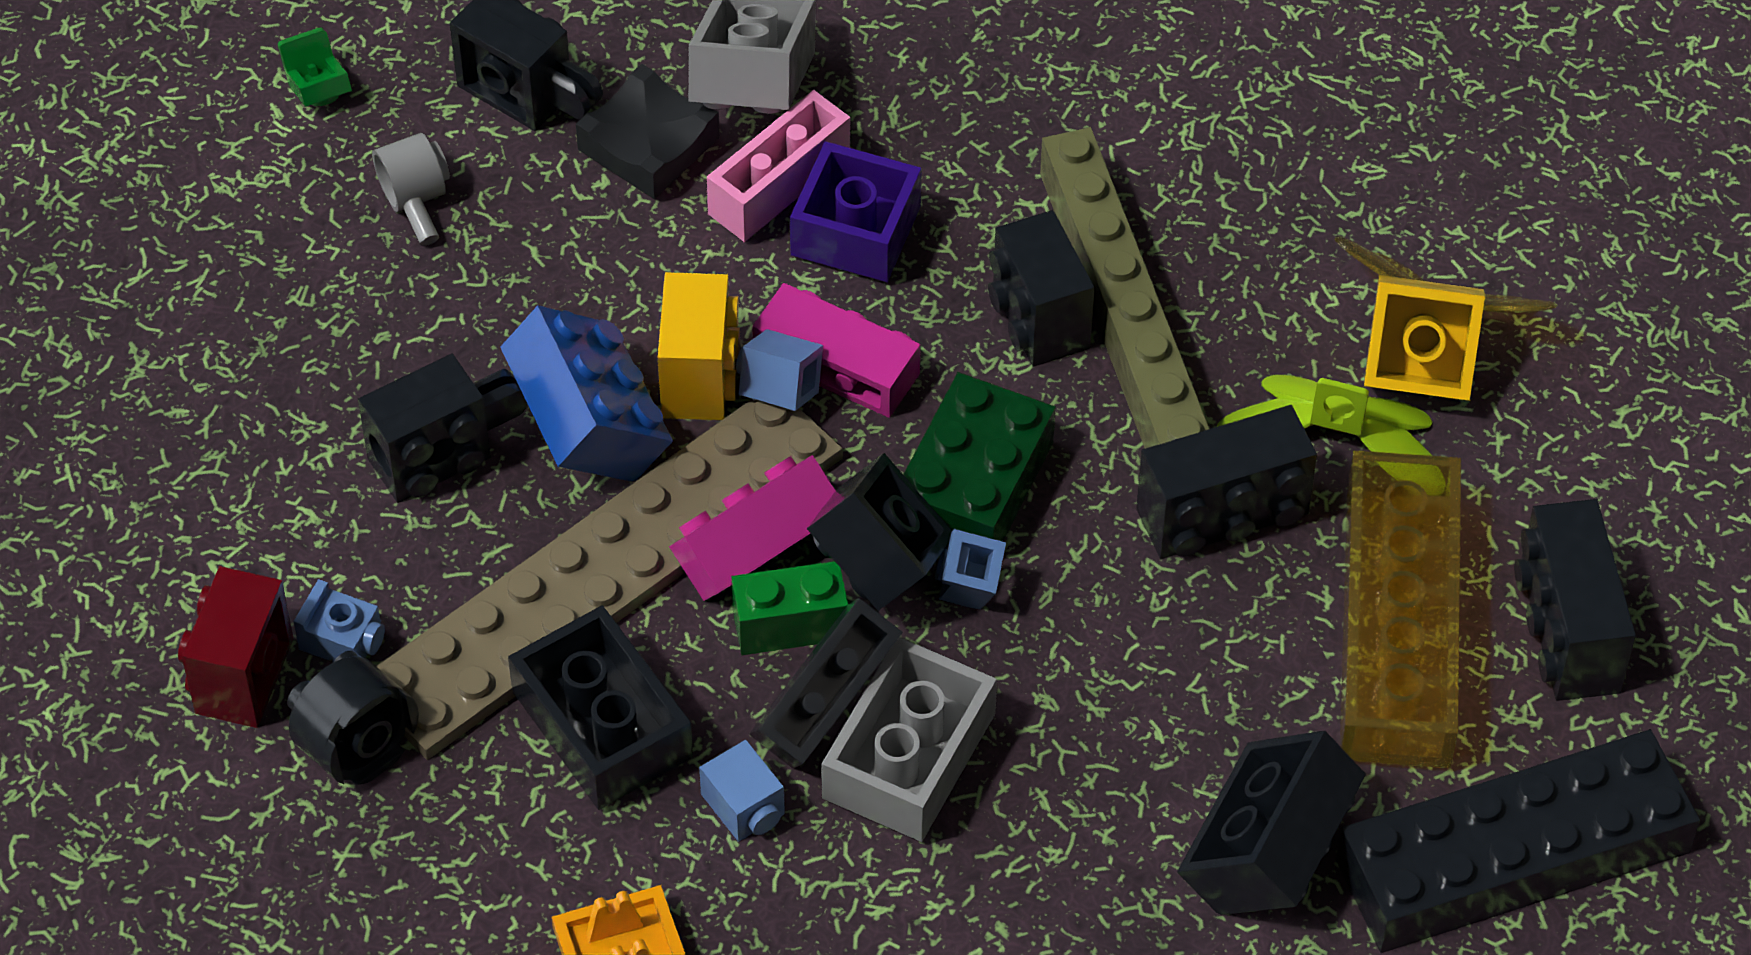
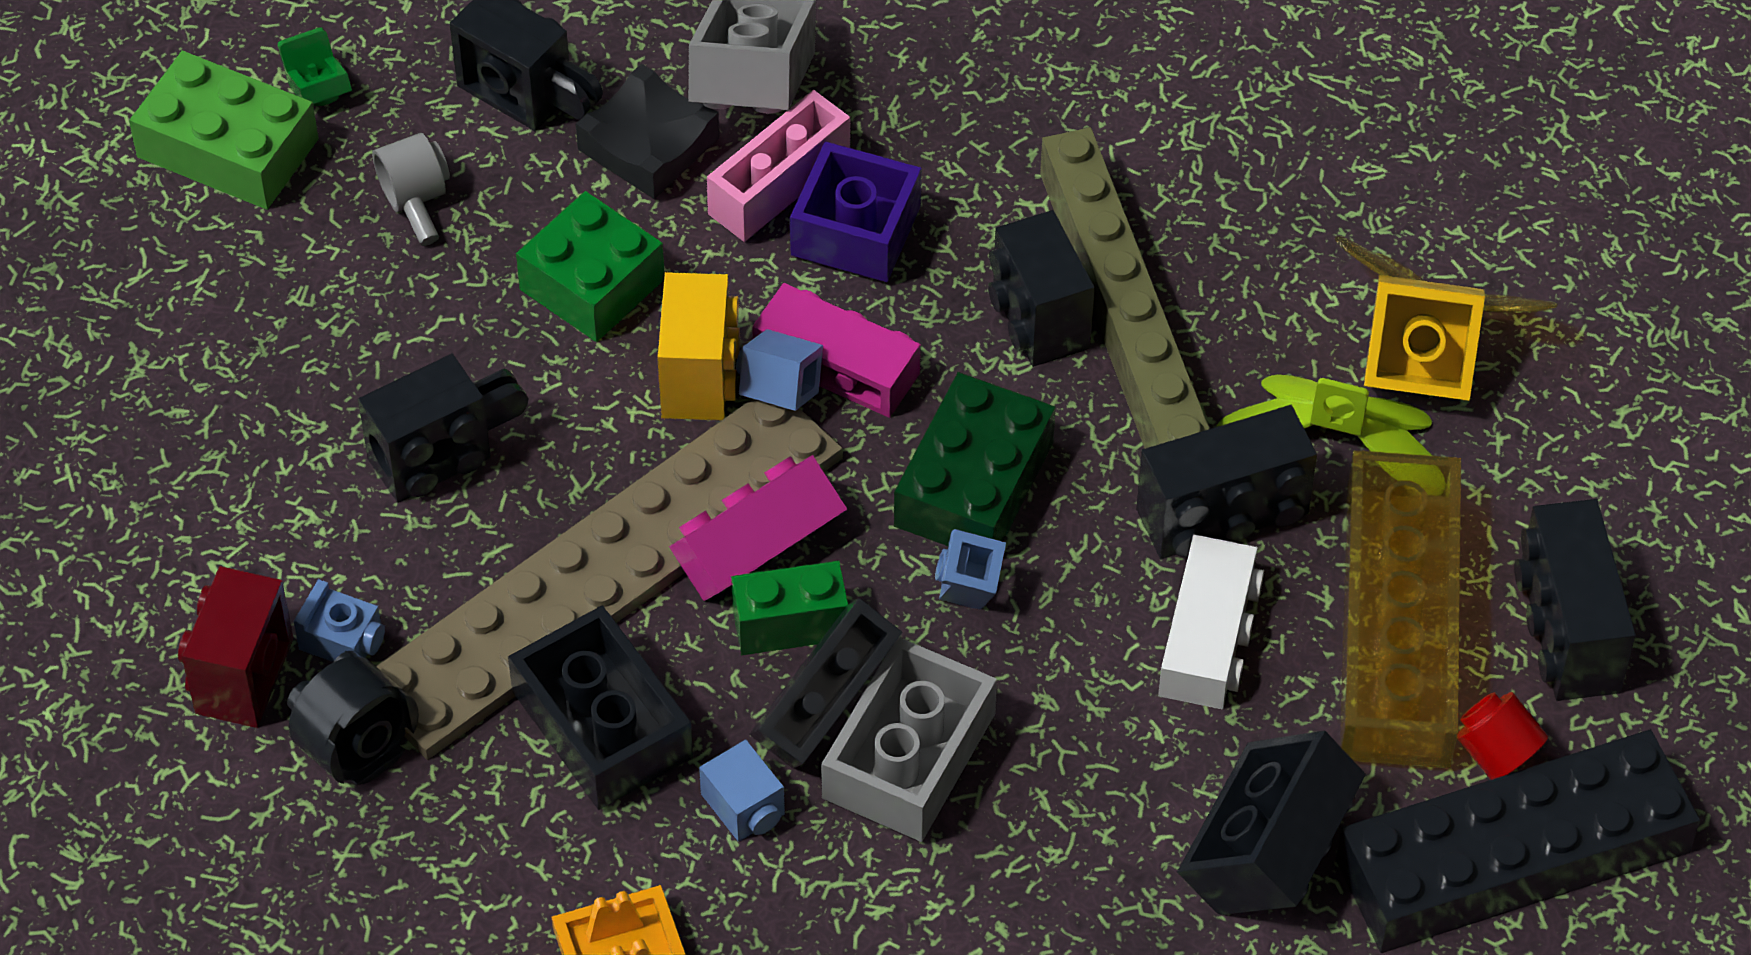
blue brick [500,305,673,482] -> none
black brick [807,453,952,611] -> none
none -> bright green brick [129,50,319,210]
none -> green brick [516,191,665,343]
none -> white brick [1158,534,1264,709]
none -> red piece [1456,692,1549,780]

